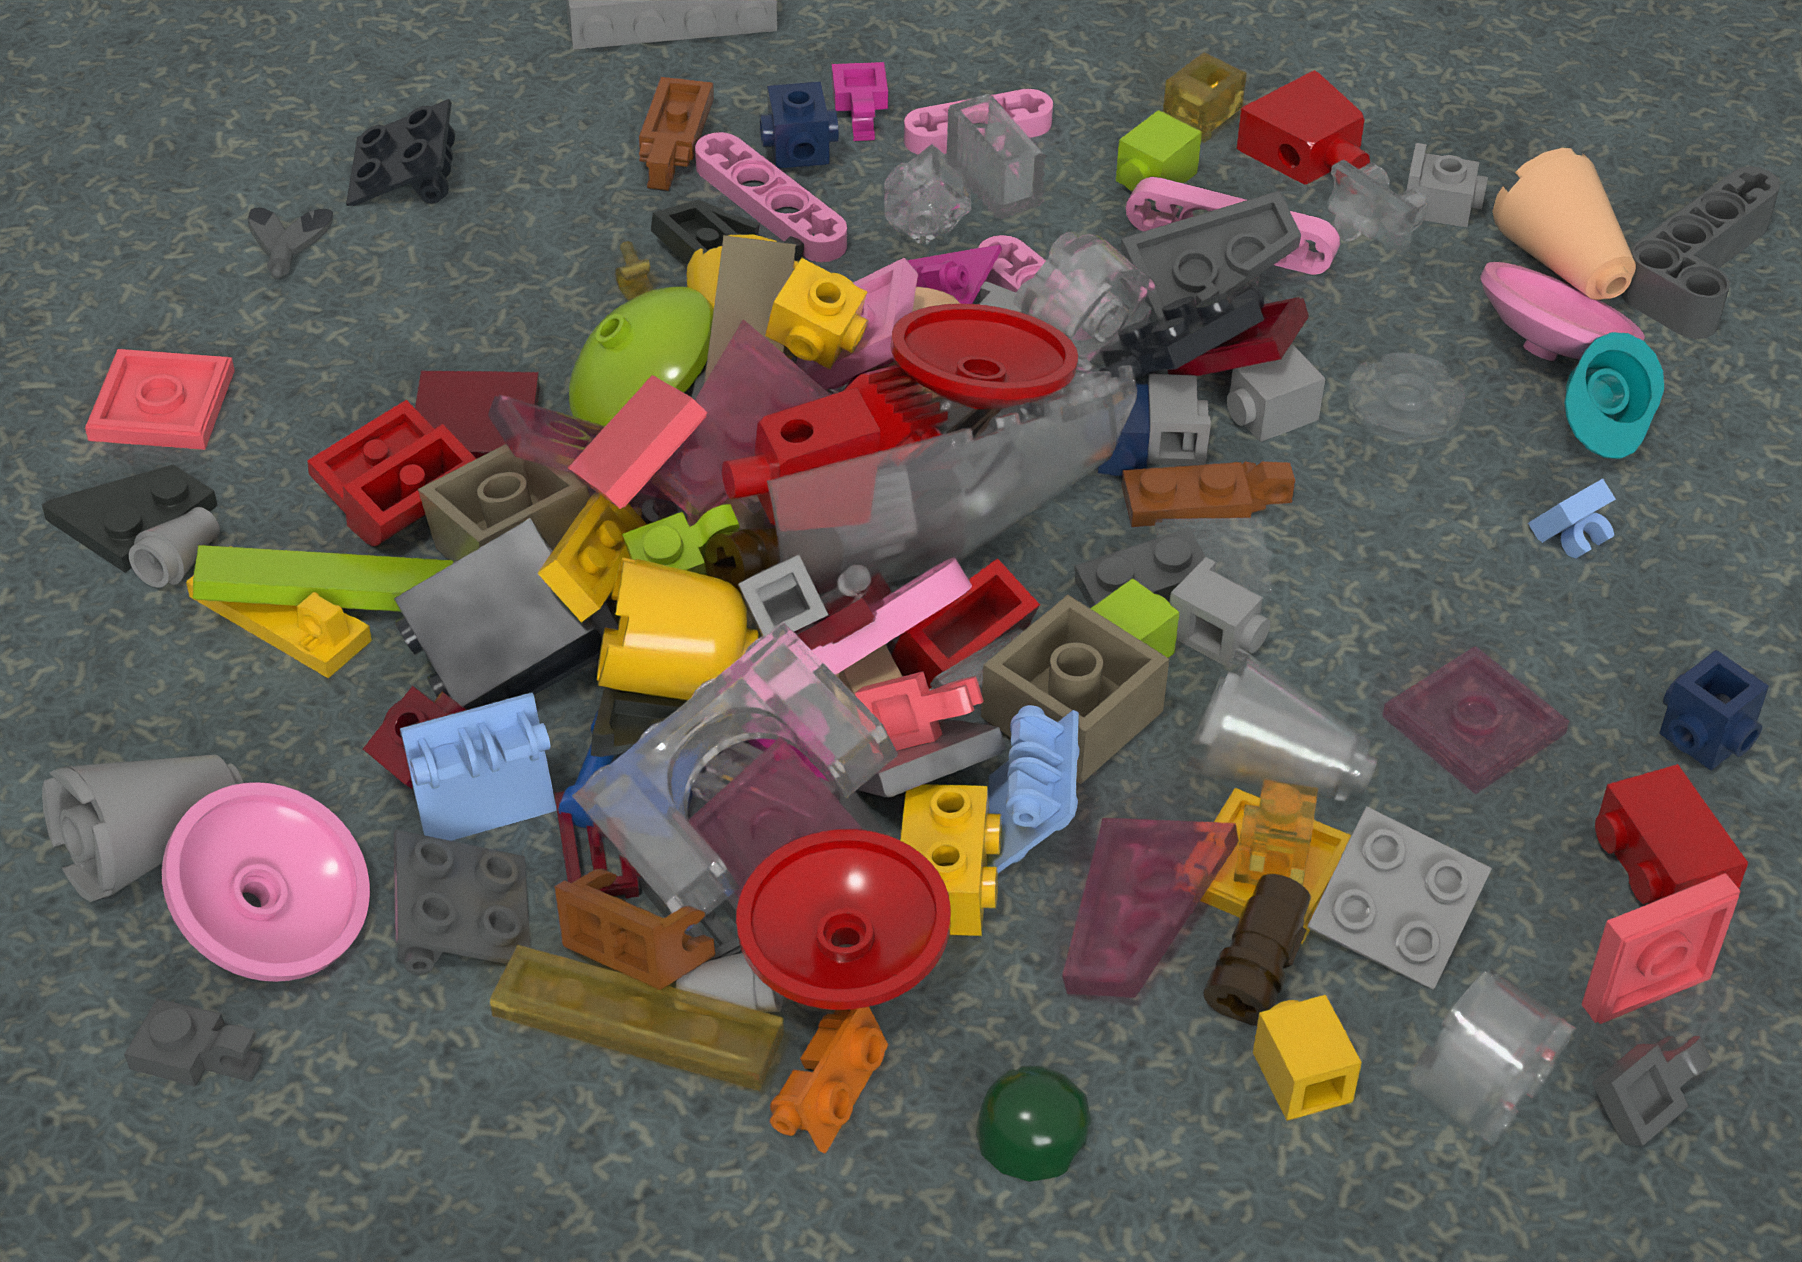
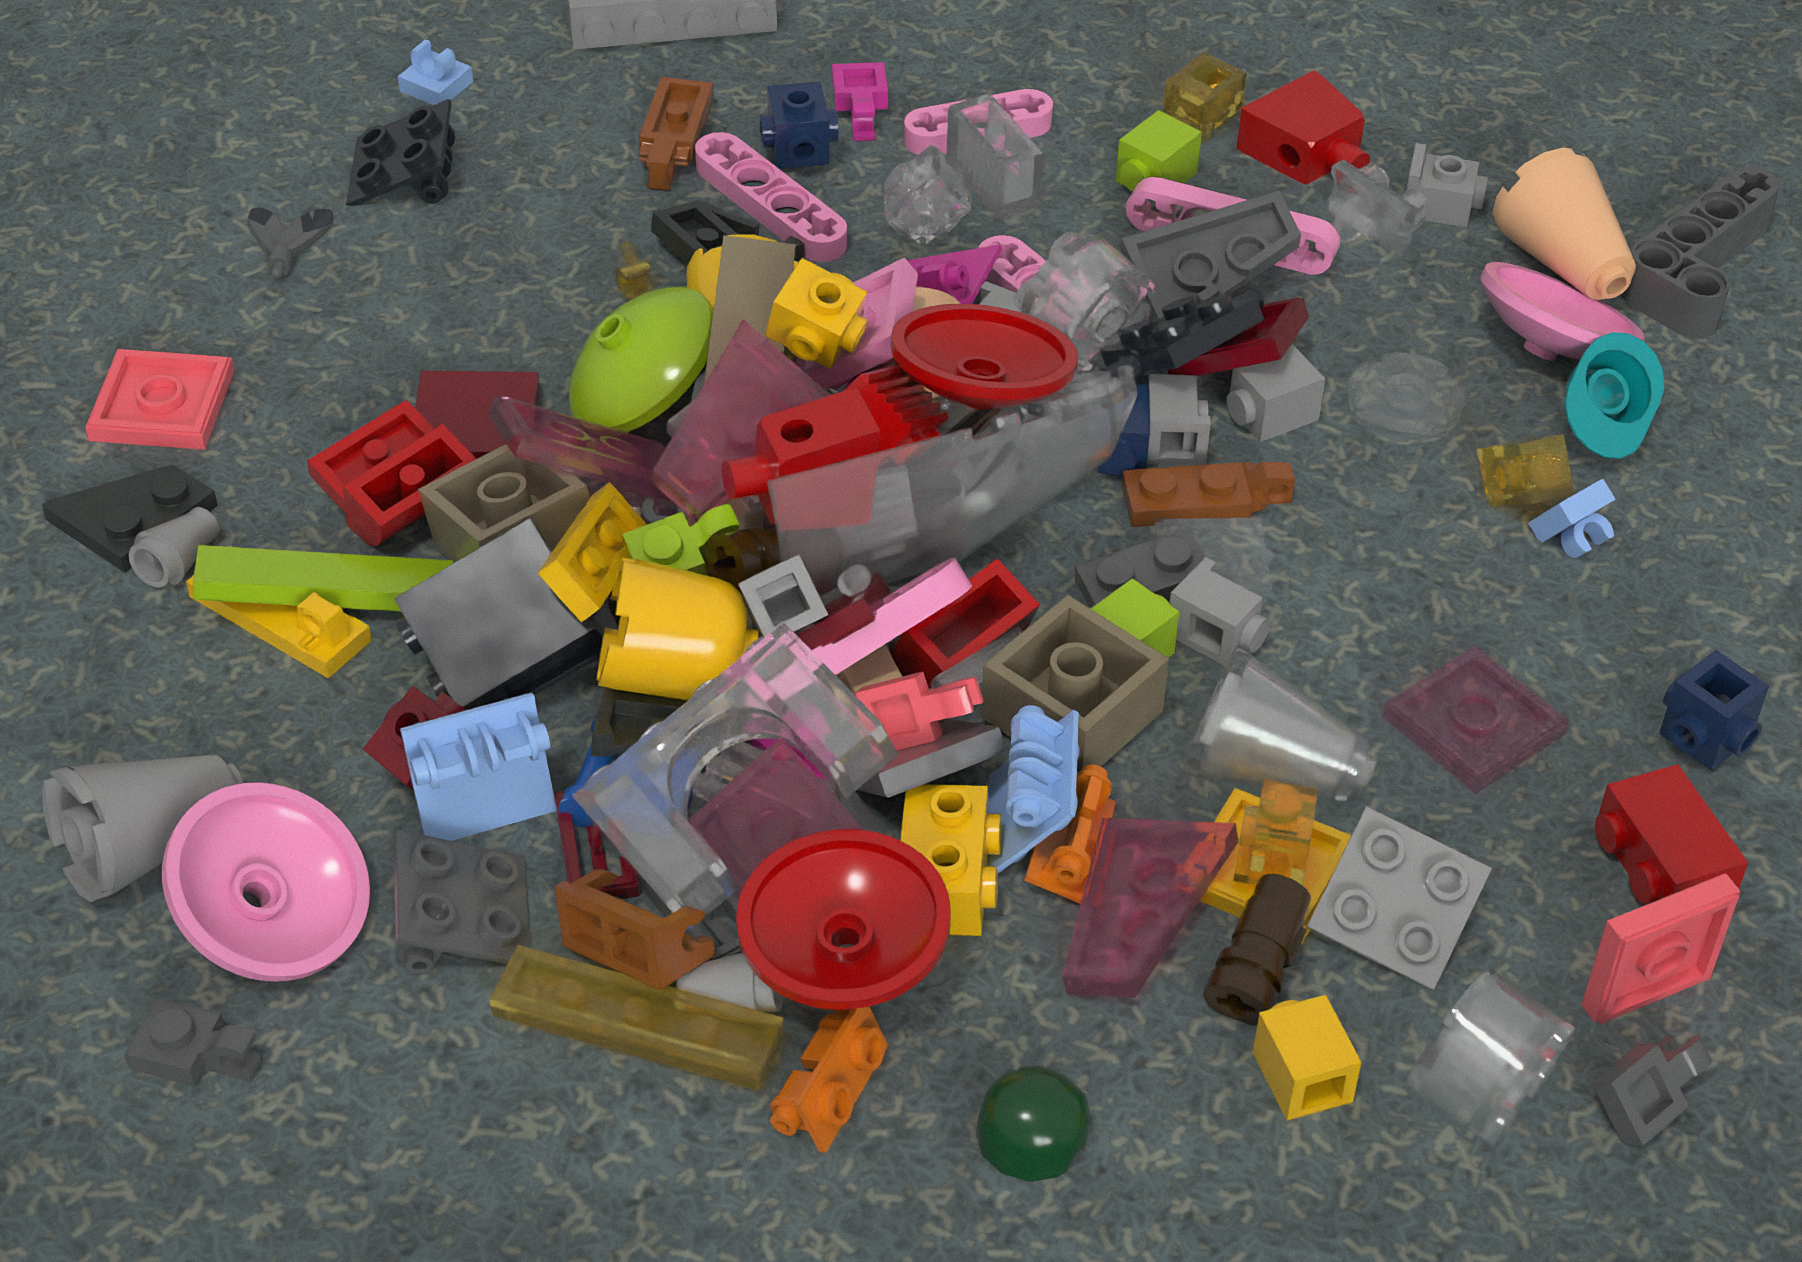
coral tile [568,375,707,509] -> none
none -> light blue tile [398,39,473,105]
none -> orange hinge [1024,764,1116,906]
none -> clear yellow brick [1477,434,1575,508]

